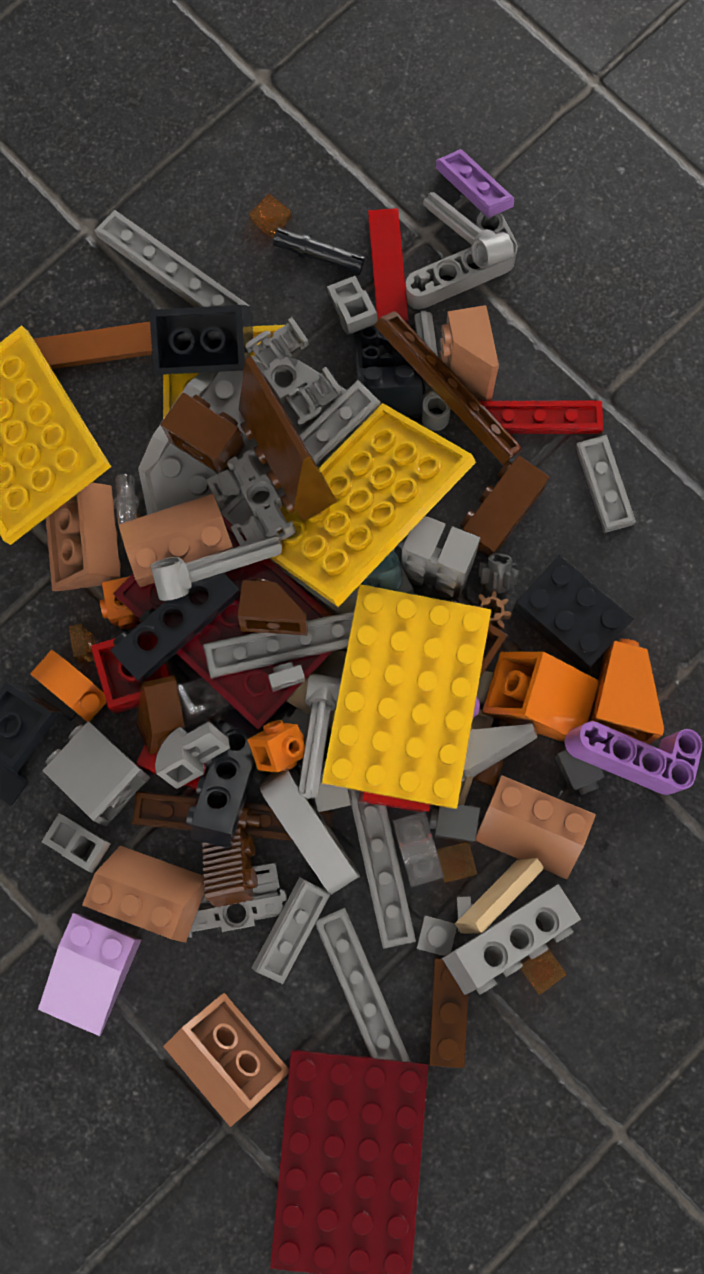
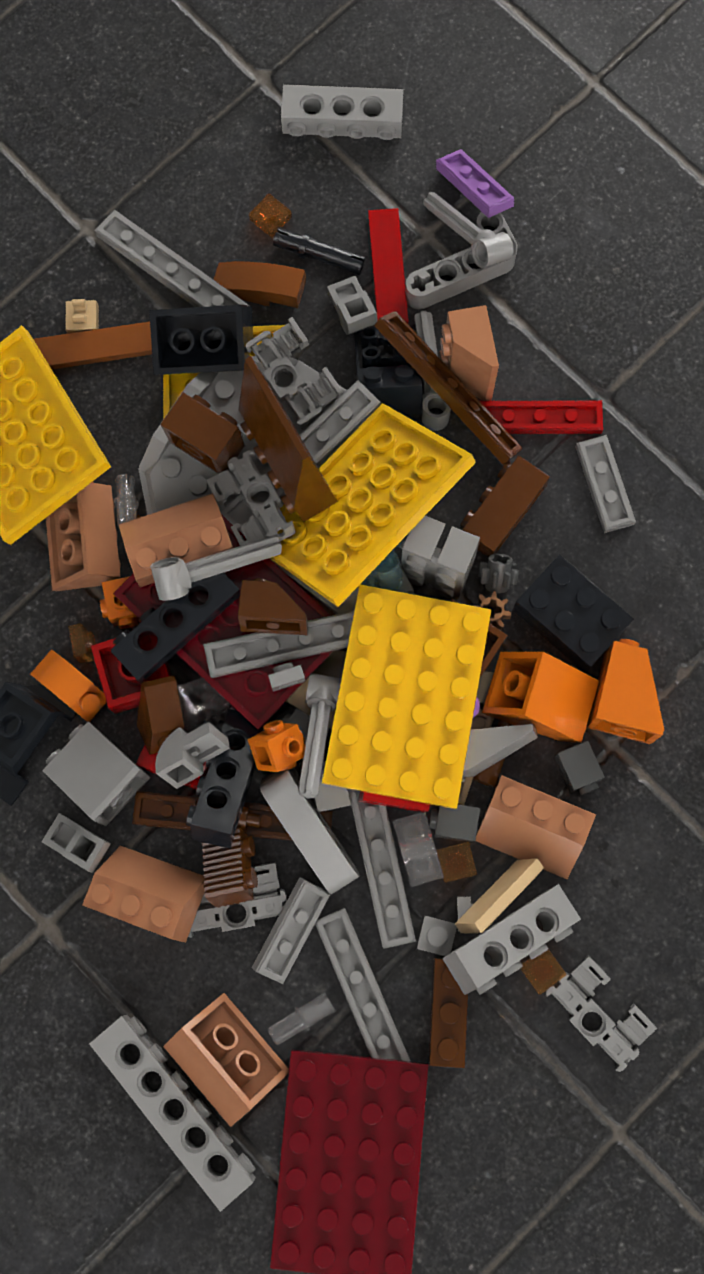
lavender slope [38,913,141,1036] -> none
medium lavender beam [565,721,702,795] -> none
none -> tan tile [66,299,99,334]
none -> light grey brick [89,1015,256,1212]
none -> dark orange slope [214,261,306,308]
none -> clear axle [268,992,335,1045]
none -> light grey brick [281,84,404,140]
none -> light grey piece [546,955,657,1072]

